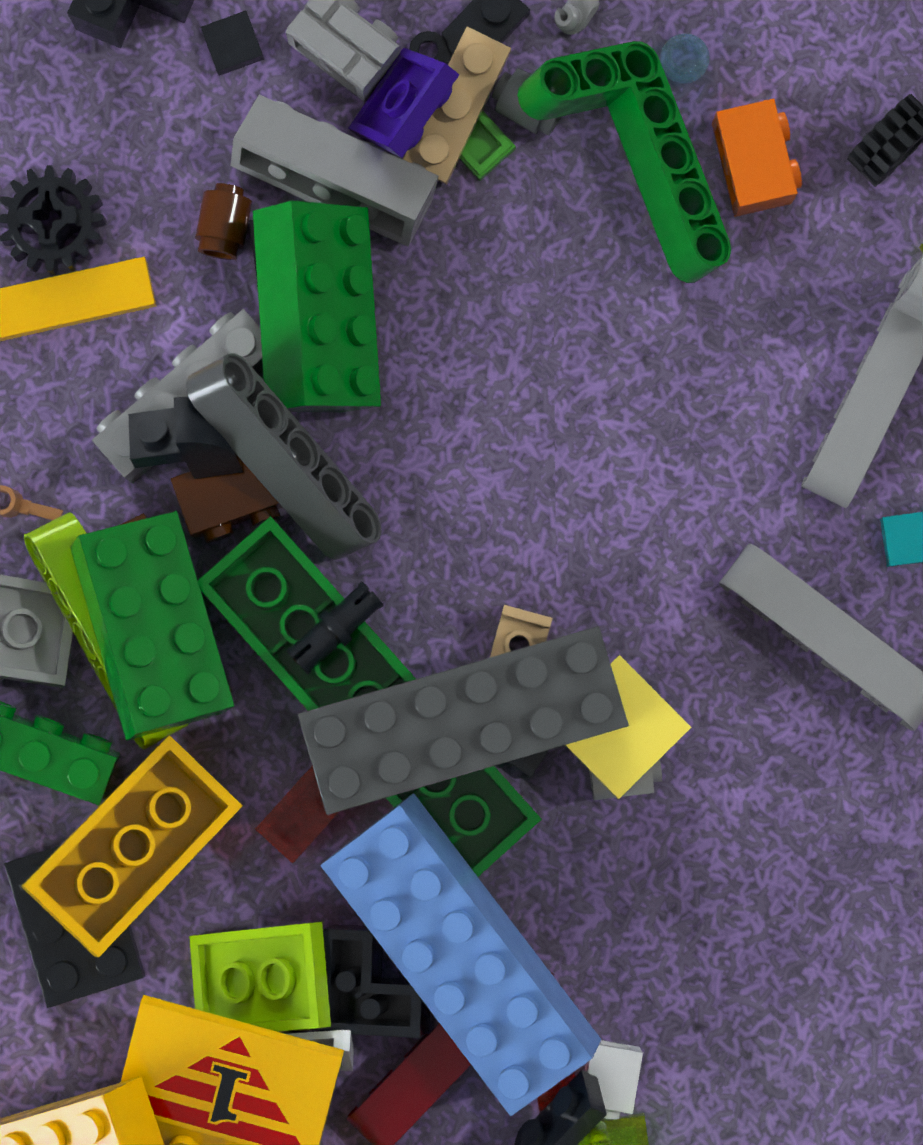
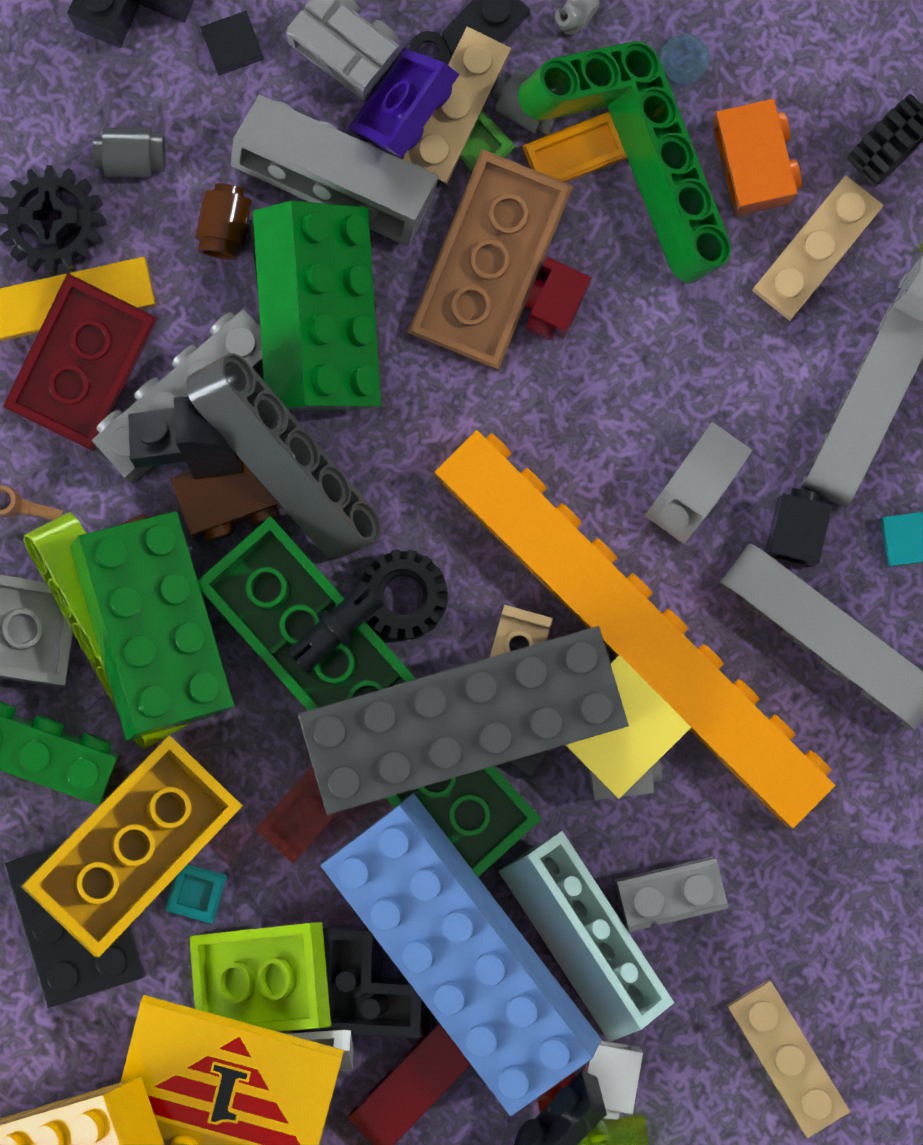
none -> dark red tile [3,273,159,451]
none -> dark grey brick [93,127,166,177]
none -> teal tile [165,863,228,924]
none -> black tyre [359,549,448,641]
none -> medium nougat tile [407,149,573,370]
none -> light orange brick [434,430,836,829]
none -> light aqua brick [498,831,674,1042]
none -> light orange tile [522,111,627,183]
none -> dark red brick [525,257,592,340]
none -> light grey brick [614,856,728,932]
none -> light grey brick [645,422,753,544]
none -> tan plate [726,979,850,1138]
none -> tan plate [752,175,884,321]
none -> black brick [765,488,832,567]

